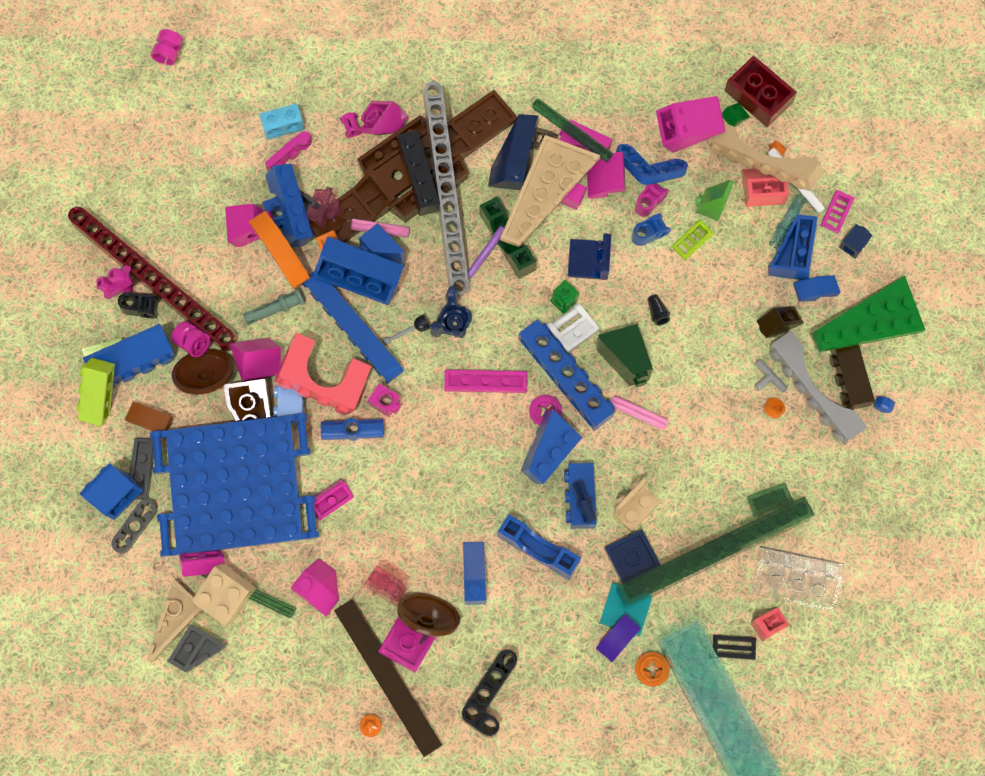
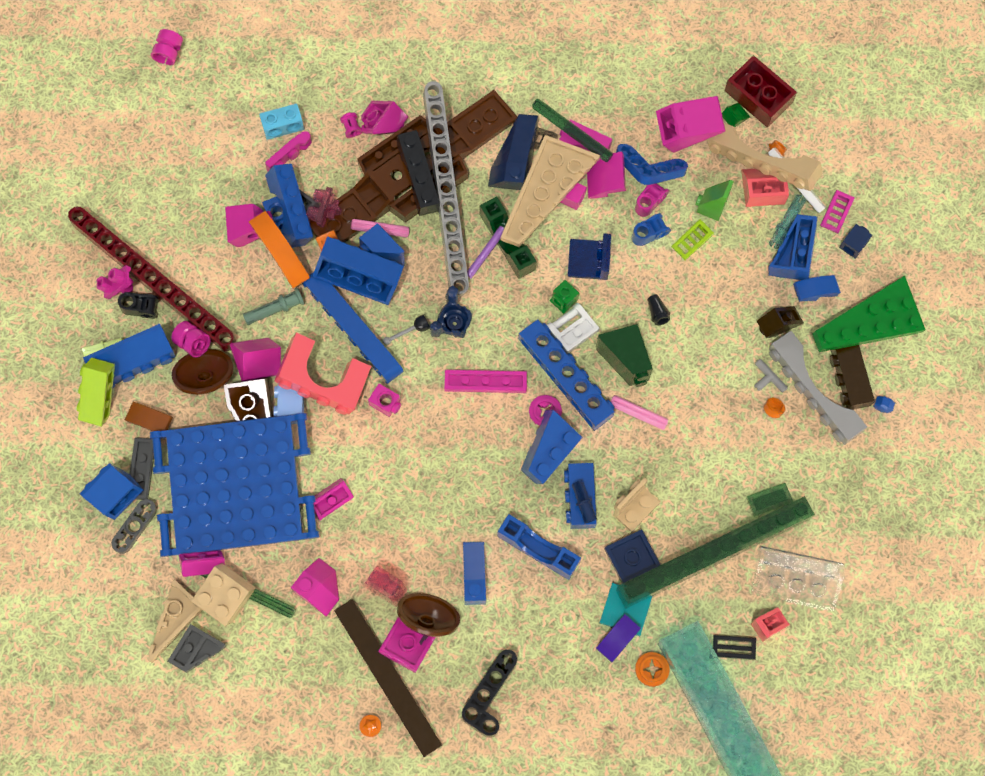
blue piece [321,418,384,441] -> none

